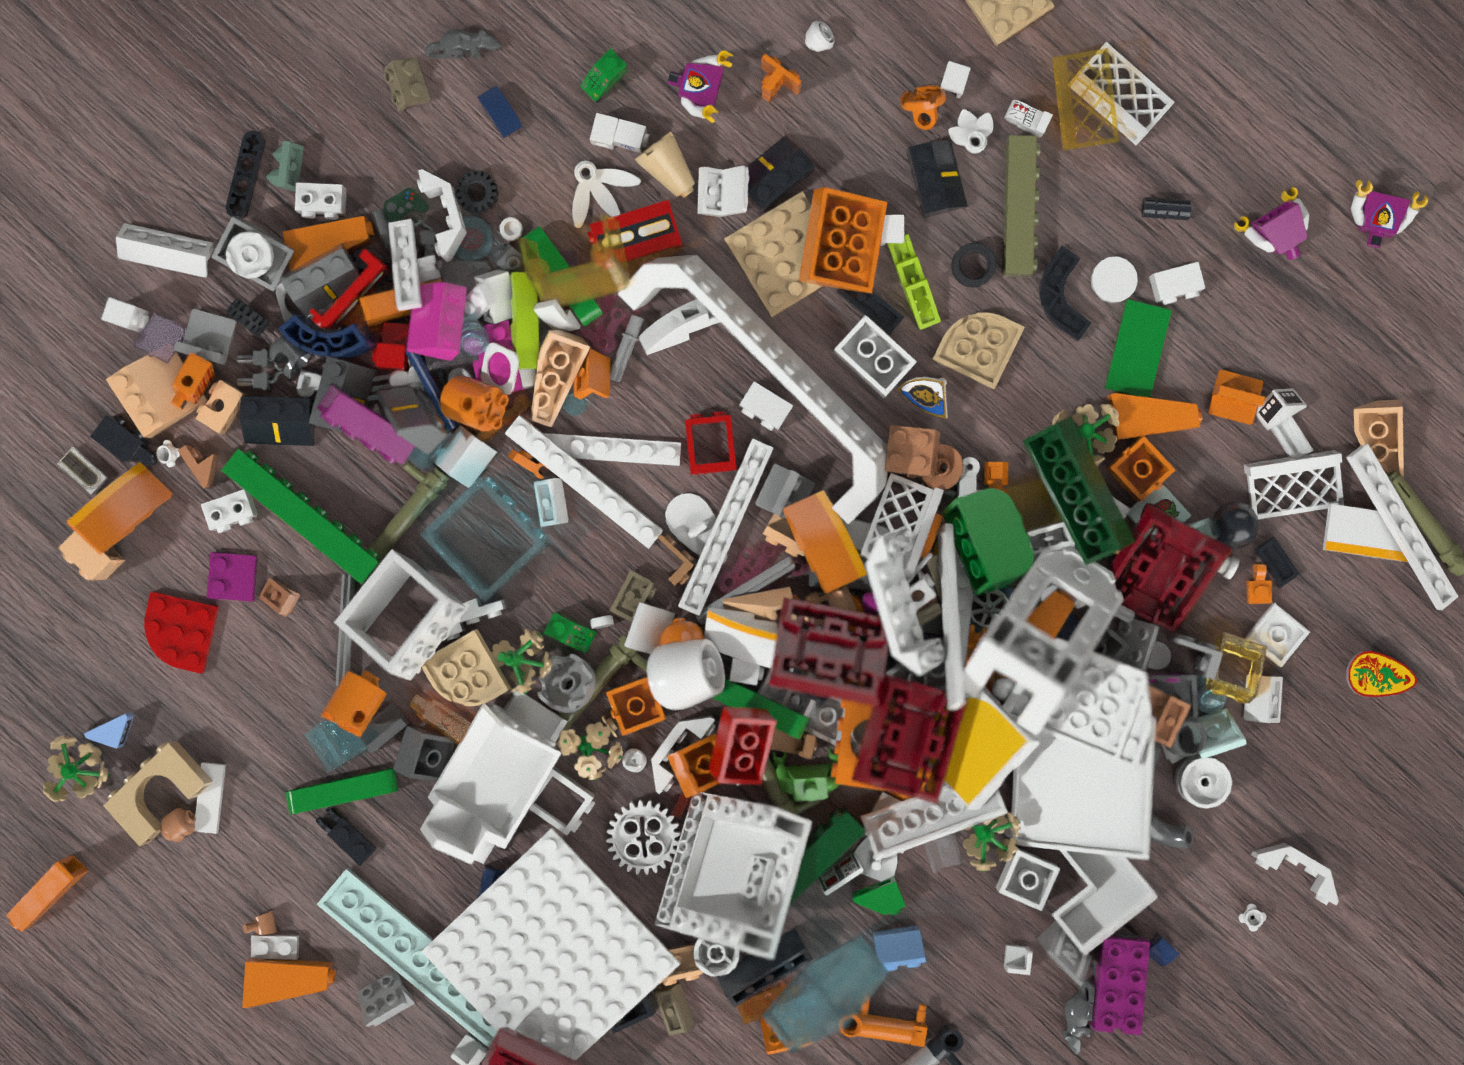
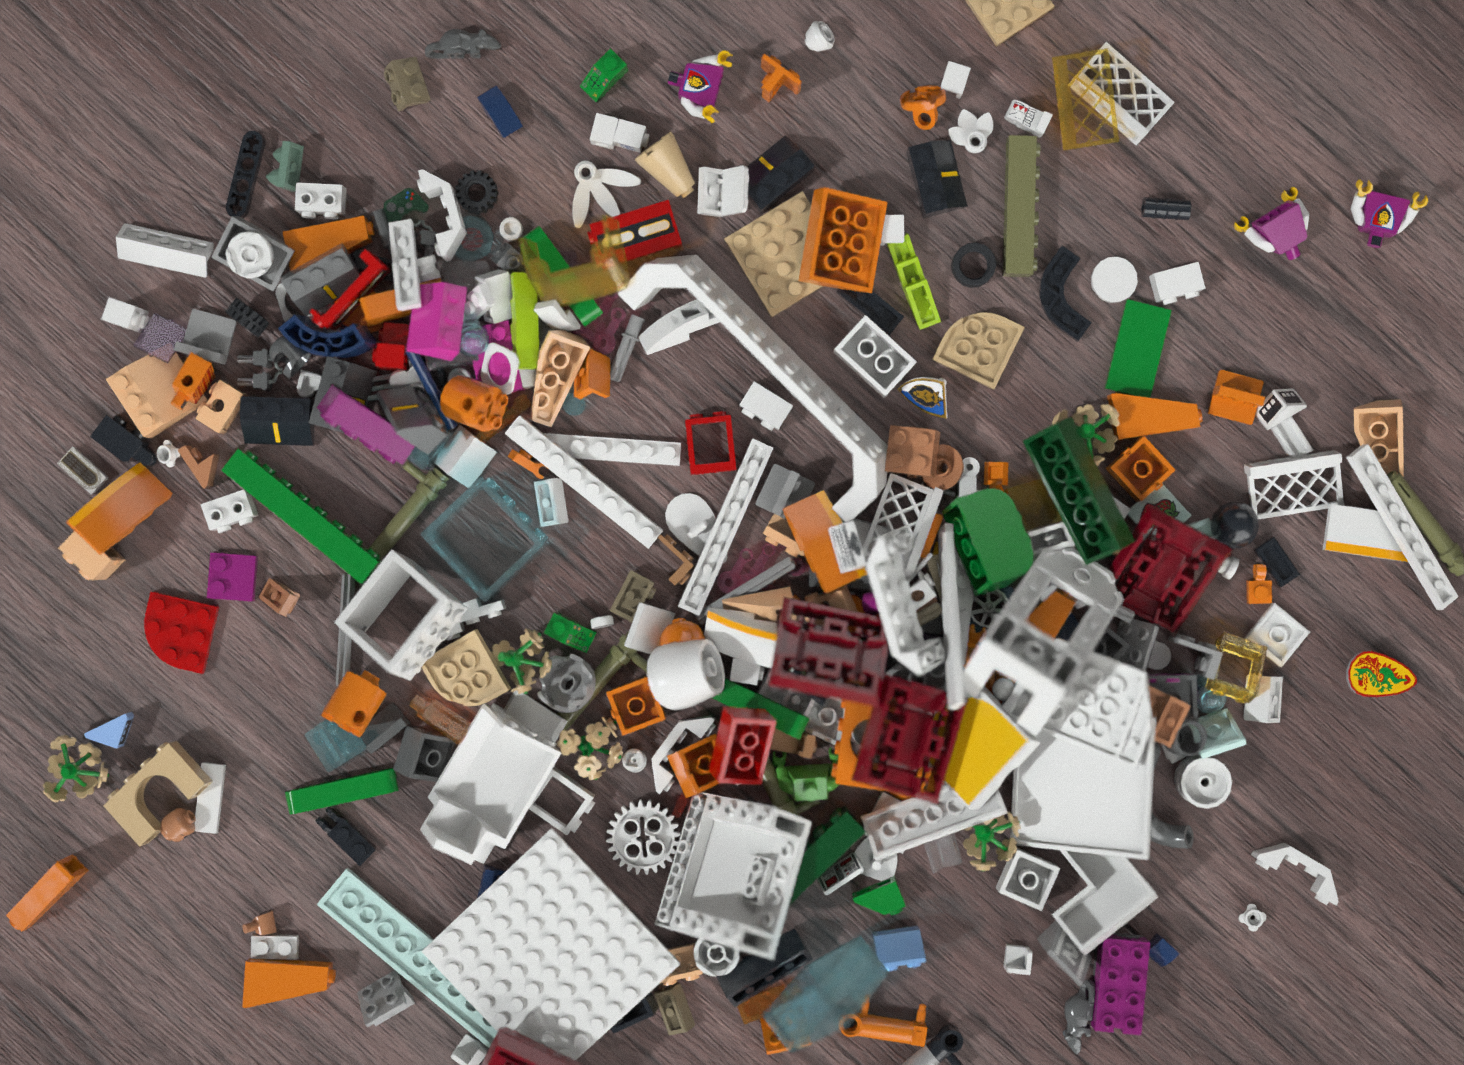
none -> slope [828,521,866,573]

